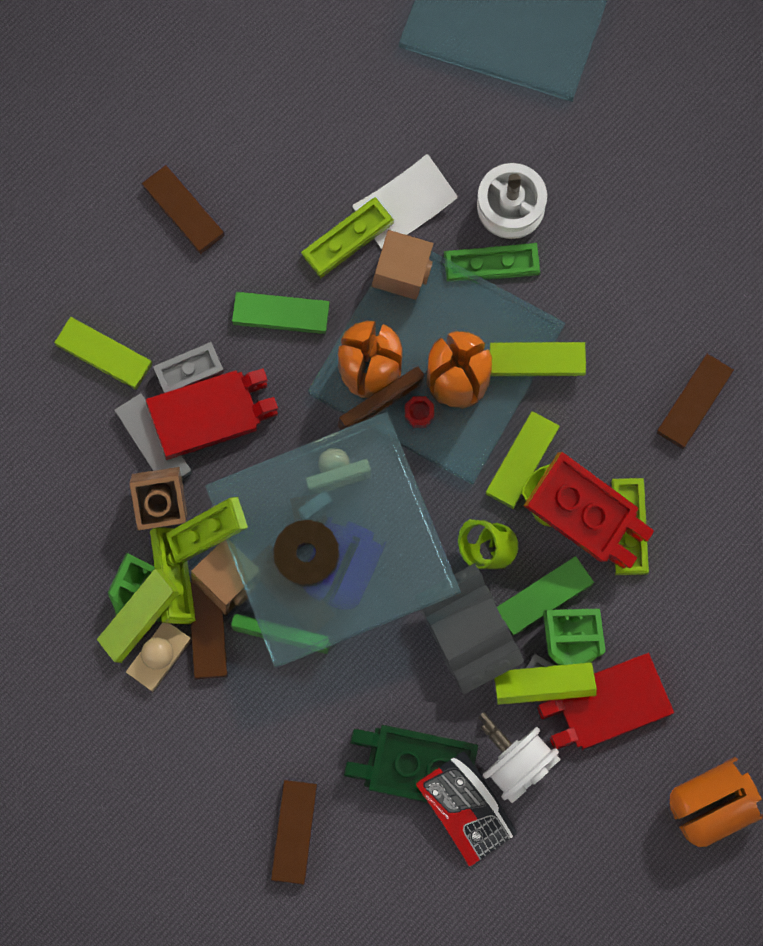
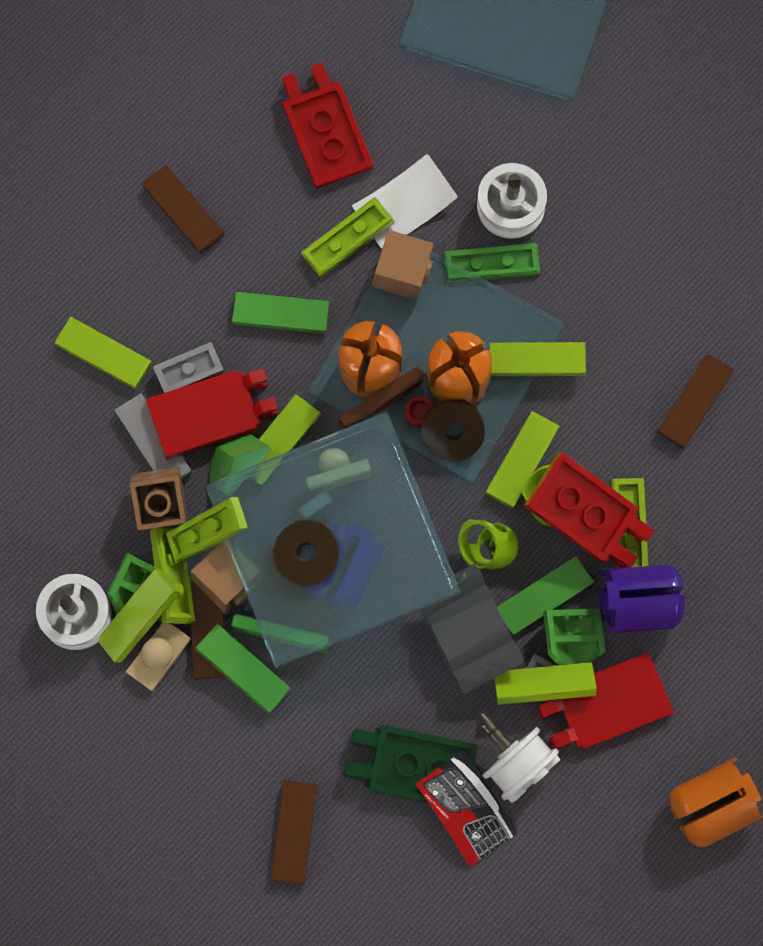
none -> white wheel [36,574,112,650]
none -> bright green tile [195,623,291,714]
none -> bright green slope [209,434,272,498]
none -> lime tile [248,394,321,488]
none -> red tile [282,62,374,190]
none -> dark brown tile [421,399,485,462]
none -> dark purple cylinder [599,565,685,634]

